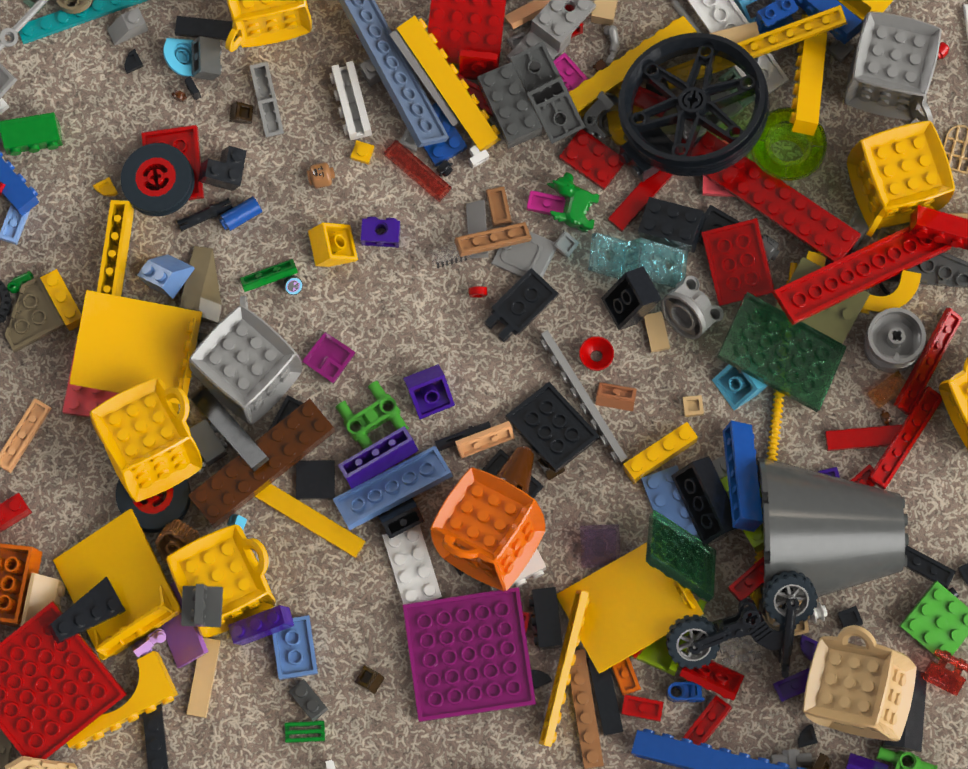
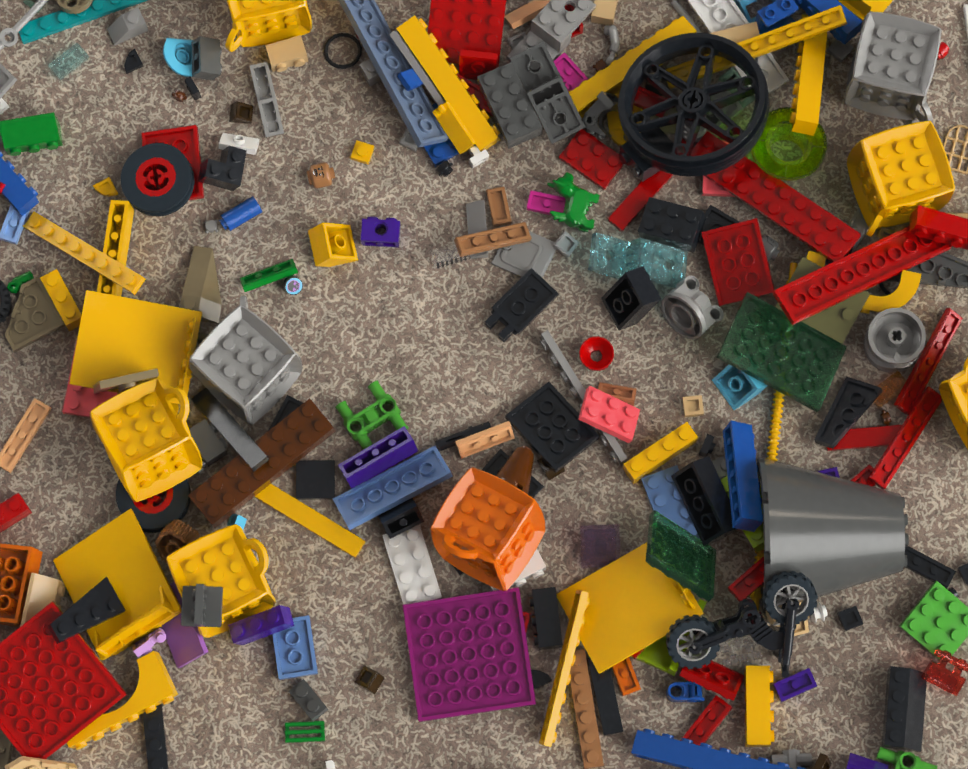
medium blue slope [137,254,195,299] -> none
black tile [175,16,232,41] -> none
black pin [177,198,233,232] -> none
tan tile [187,638,221,718] -> none
magenta plate [302,332,356,384] -> none
white brick [329,61,372,141] -> none
clear red tile [384,140,452,202] -> none
dark purple slope [403,364,455,419] -> none
red tile [468,286,488,298] -> none
red plate [621,694,664,722] -> none
tan tile [643,311,670,353] -> none
black tile [798,724,818,748] -> none
dark purple tile [800,634,818,661] -> none
tan piece [803,625,916,741] -> none
none -> yellow plate [23,211,146,295]
none -> clear light blue tile [48,43,89,80]
none -> dark tan plate [93,368,159,394]
none -> light grey piece [204,219,219,234]
none -> white plate [219,133,259,155]
none -> tan brick [265,35,308,72]
none -> black piece [324,33,362,69]
none -> blue tile [397,68,423,91]
none -> yellow hinge [432,101,476,154]
none -> coral plate [578,386,640,443]
none -> black plate [699,434,716,458]
none -> yellow brick [744,665,774,747]
none -> black wing [814,376,882,449]

